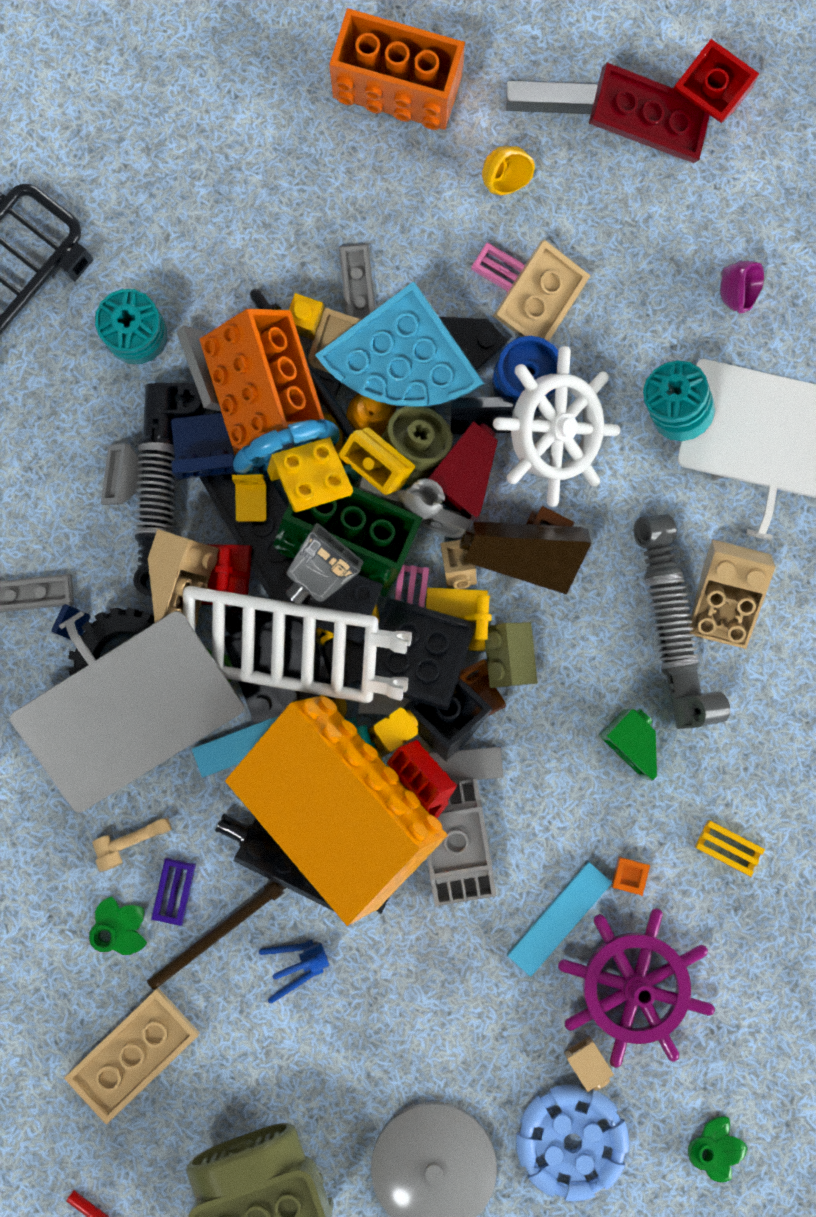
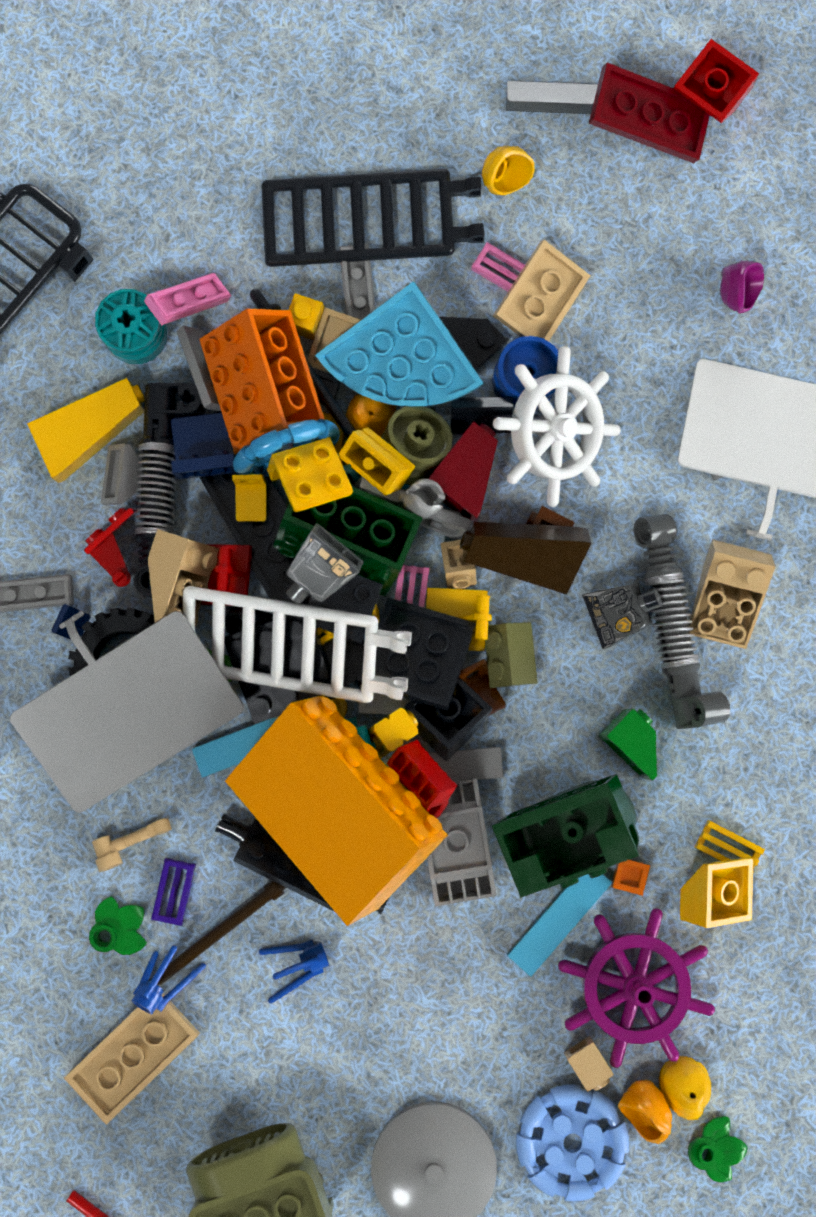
orange brick [329,8,465,130] -> none
teal wheel [643,360,715,441] -> none
none -> yellow slope [27,378,145,483]
none -> red plate [84,507,137,587]
none -> blue plant [131,945,206,1015]
none -> bright pink tile [144,273,231,326]
none -> black bar [261,169,484,267]
none -> dark green brick [492,774,639,898]
none -> torso [582,583,662,649]
none -> light orange hair [618,1079,672,1144]
none -> yellow hair [659,1056,711,1120]
none -> yellow slope [680,857,753,928]

